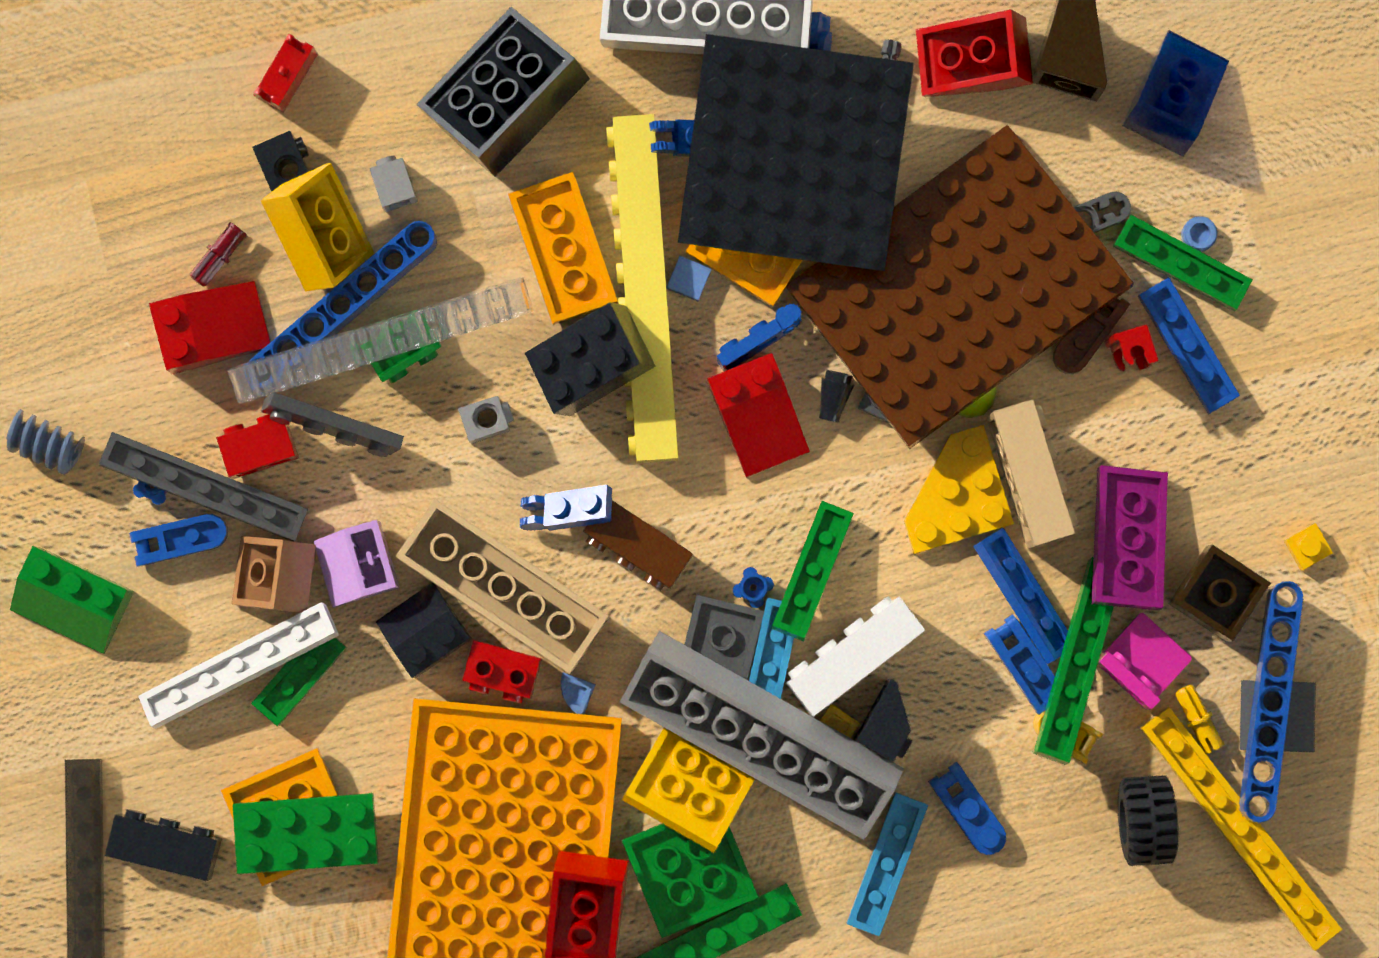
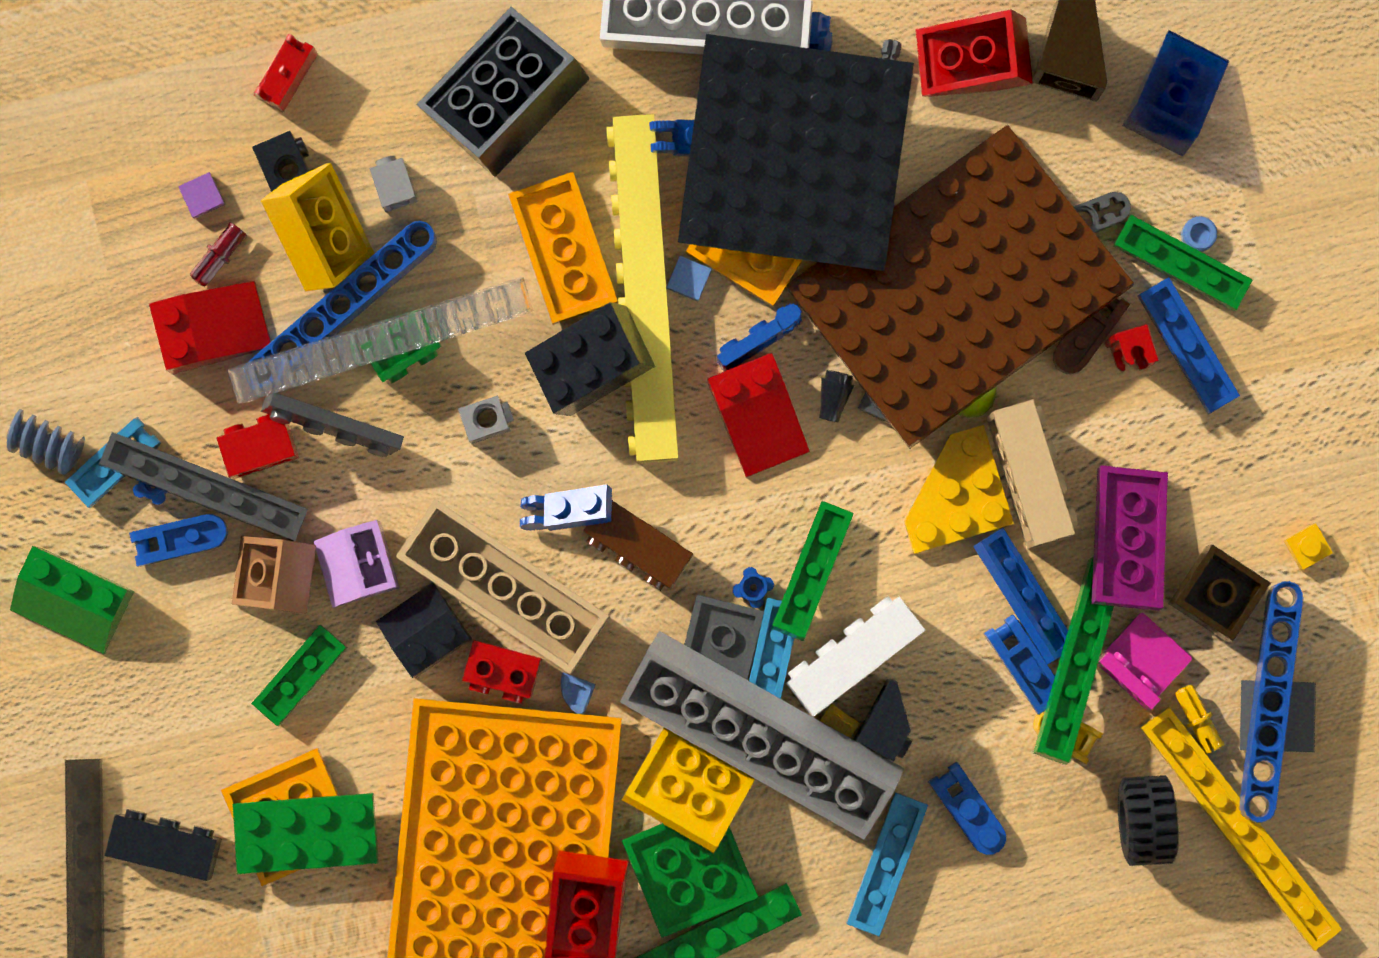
white plate [138,602,339,729] -> none
none -> dark azure plate [65,417,161,508]
none -> medium lavender tile [178,172,225,219]

